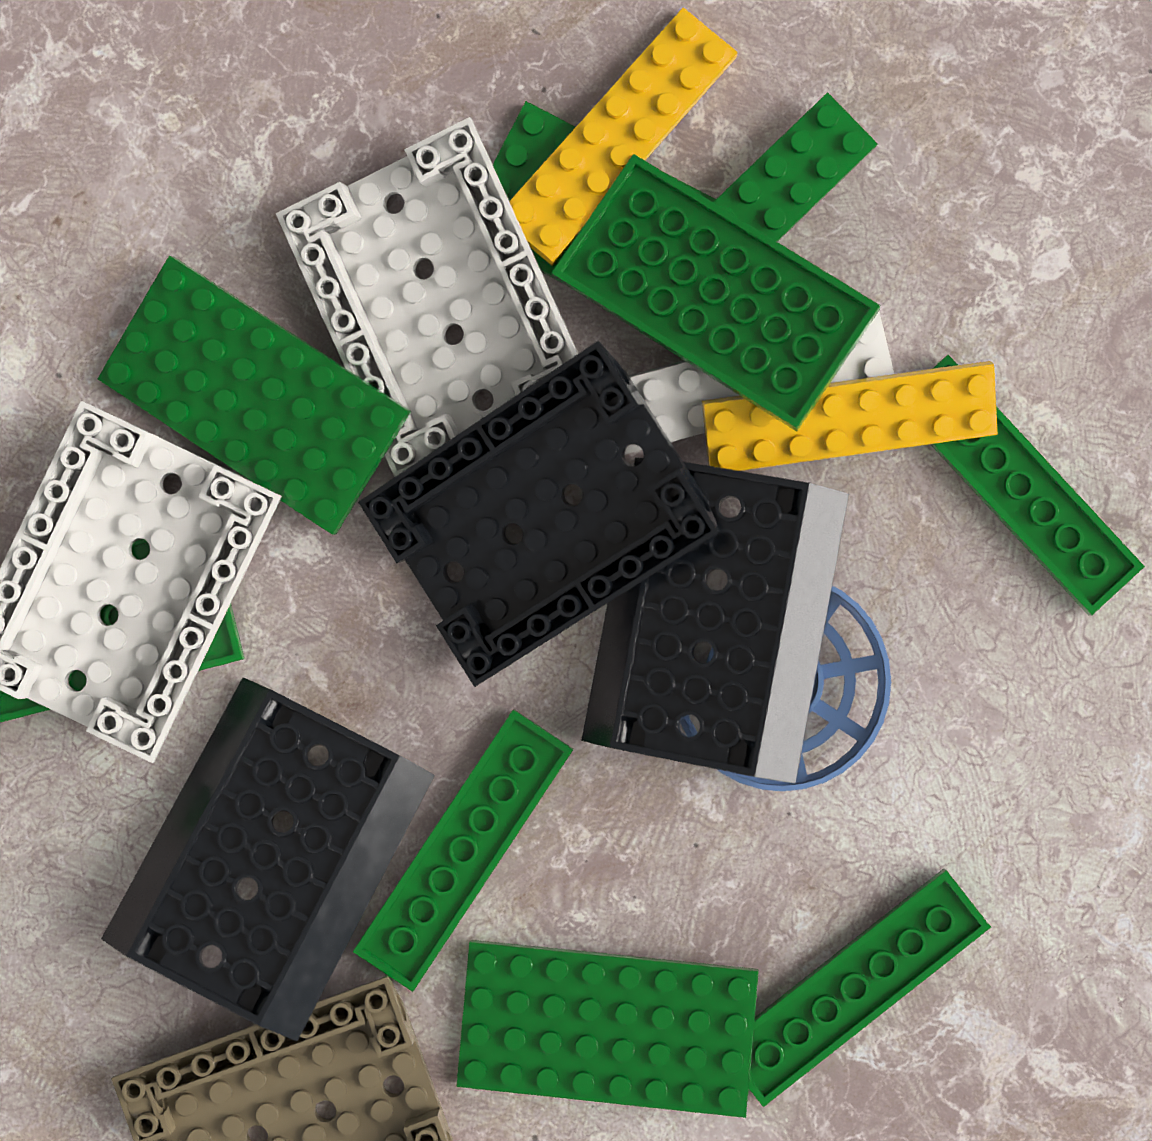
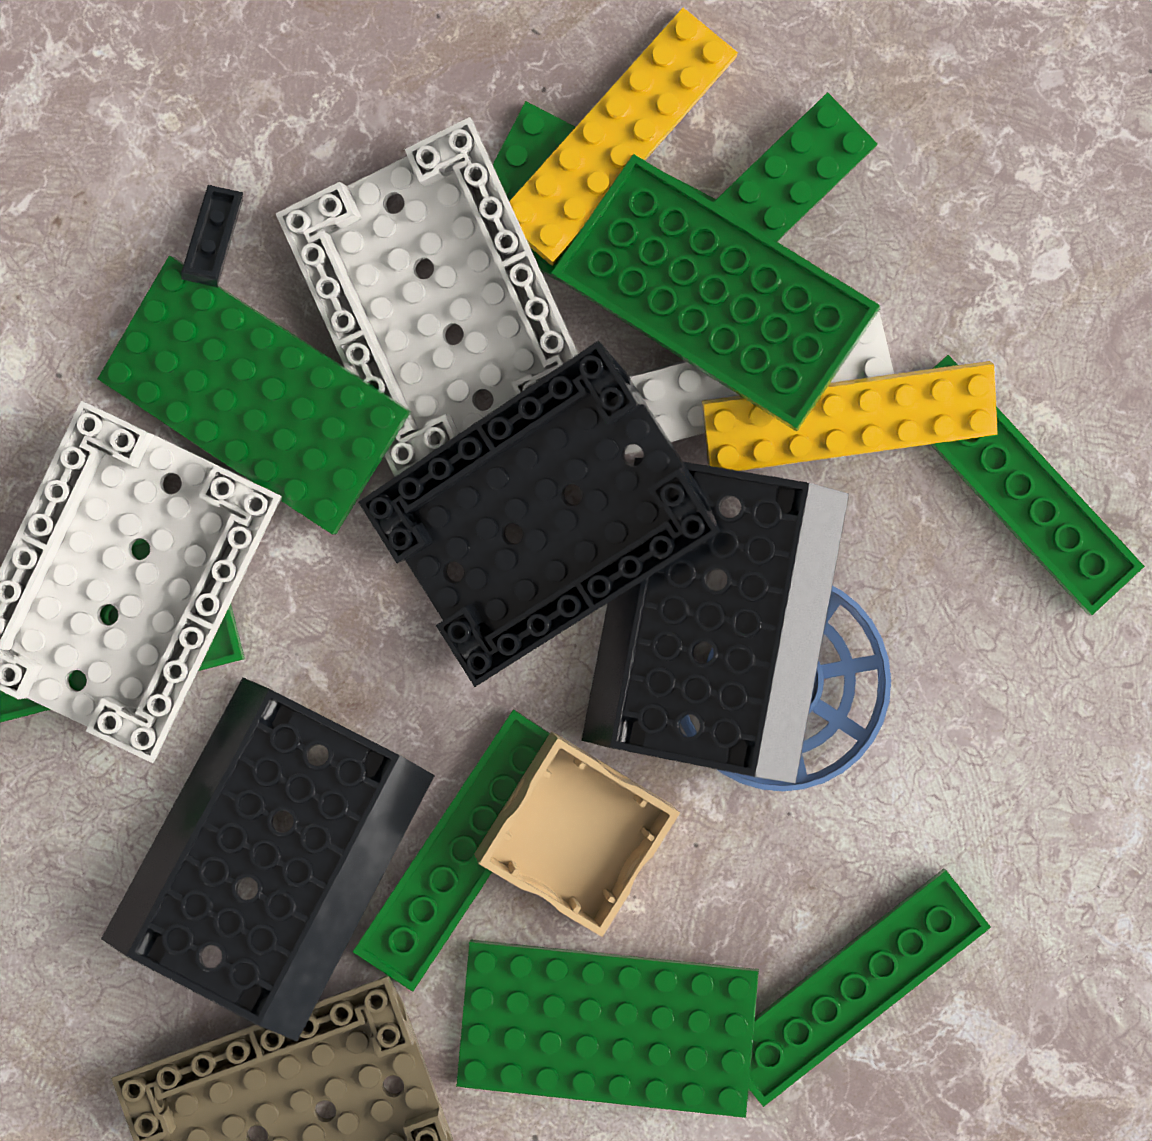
none -> black tile [181,185,243,287]
none -> tan tile [474,731,680,937]

